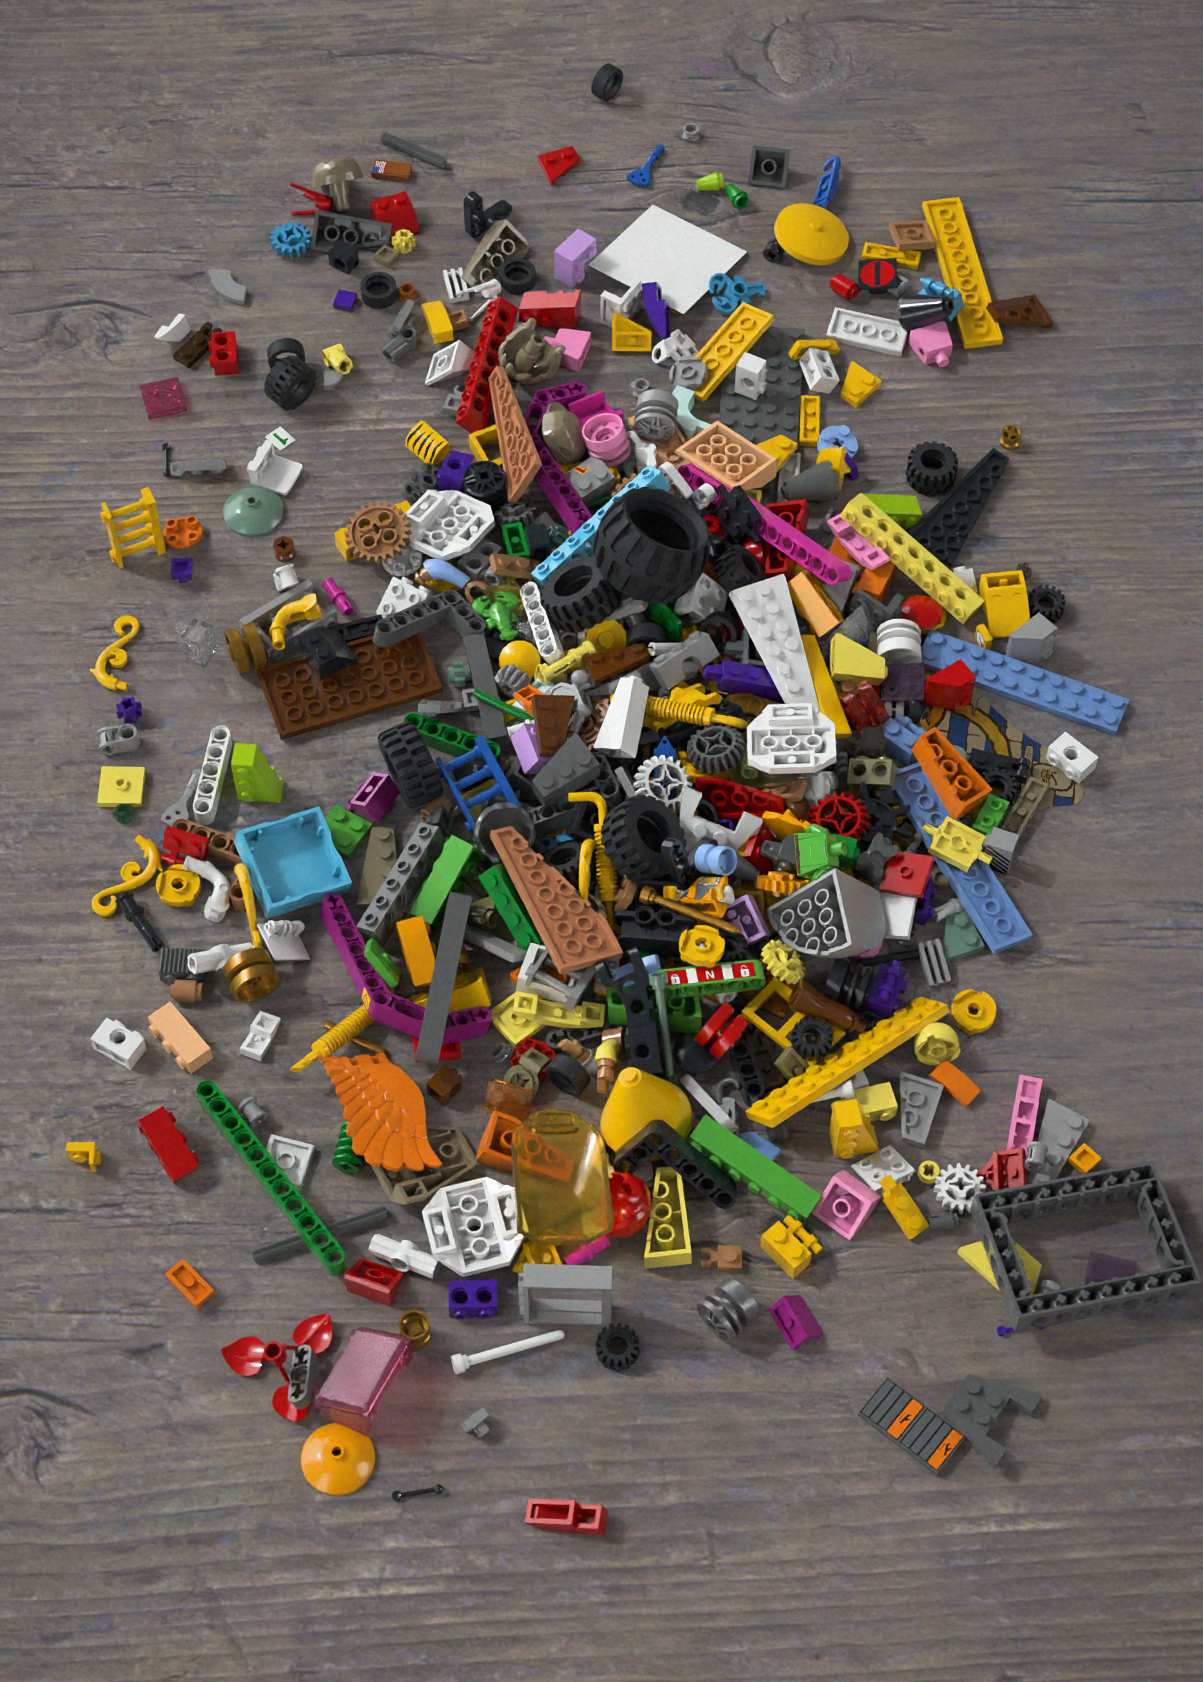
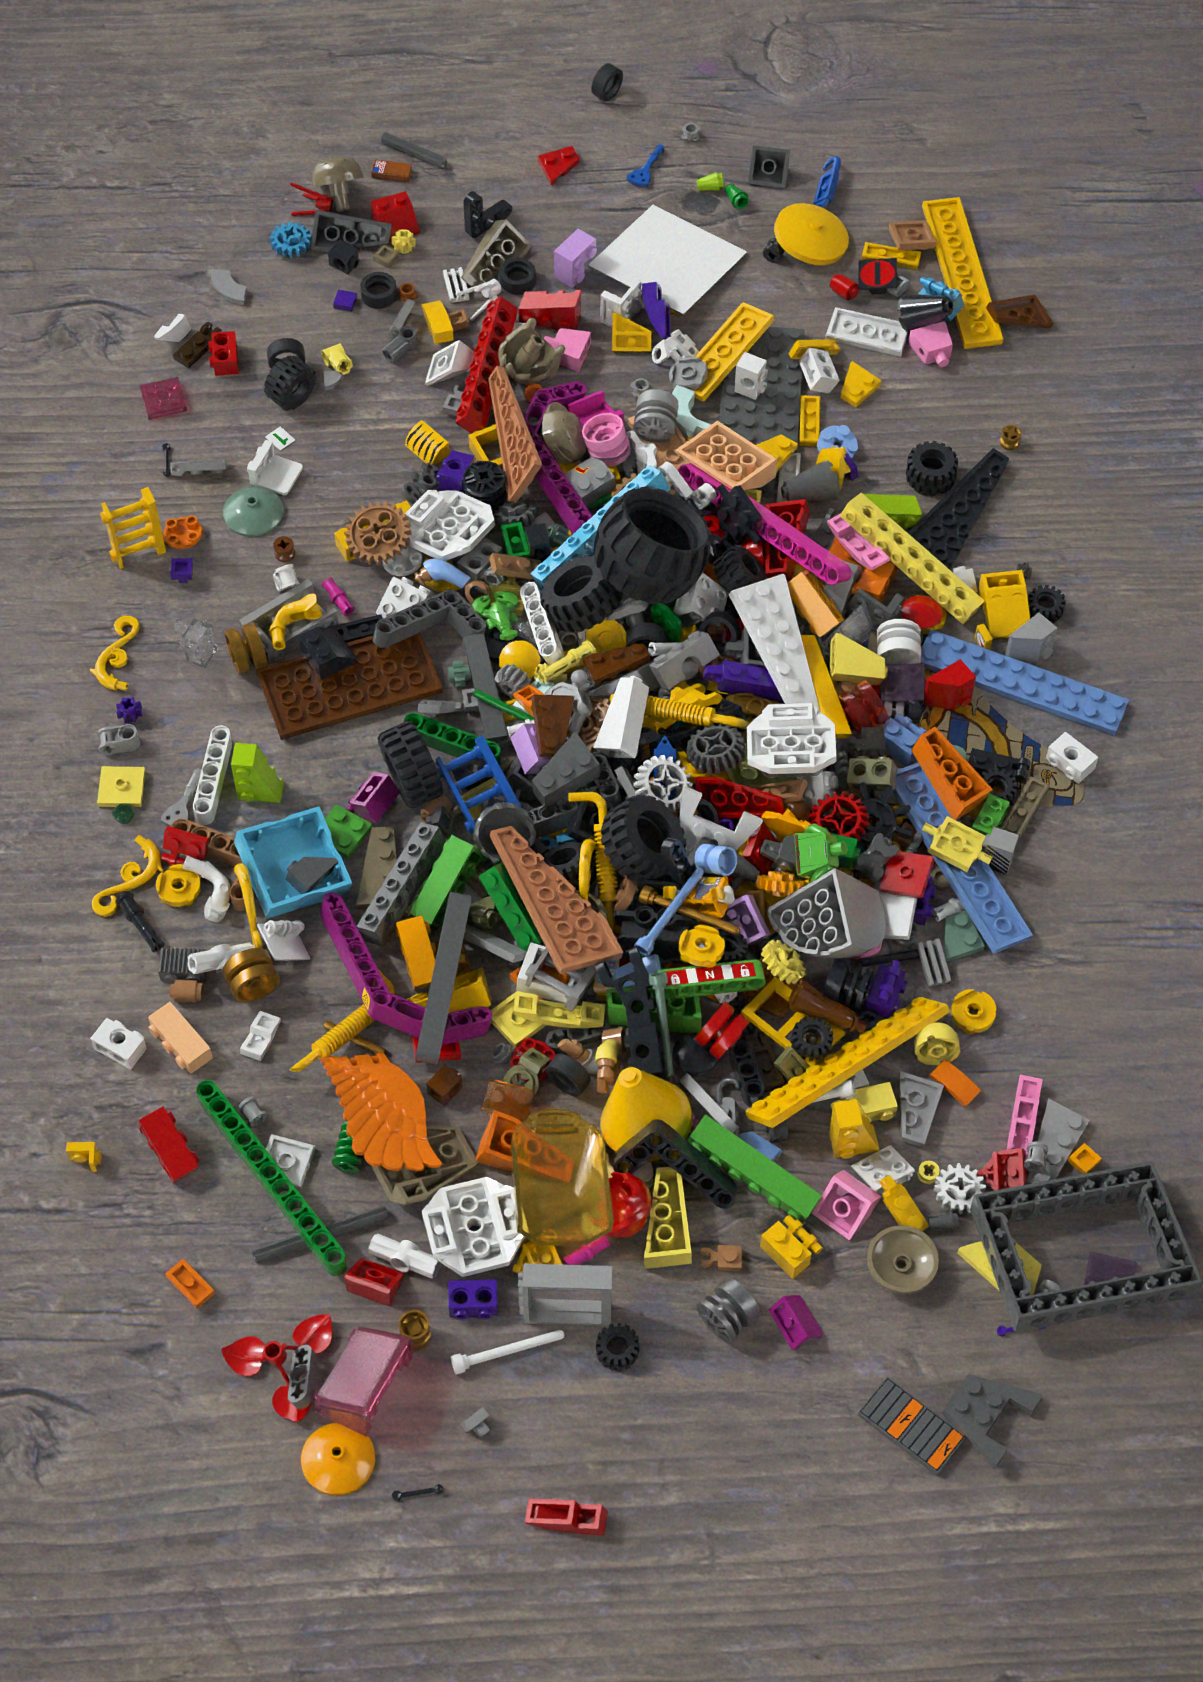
bright green plate [364,937,401,988] -> none
dark azure animal [709,273,766,315] -> none
none -> dark grey slope [285,857,338,894]
none -> orange tile [523,383,543,403]
none -> medium blue piece [634,868,704,957]
none -> dark tan dish [867,1225,939,1294]

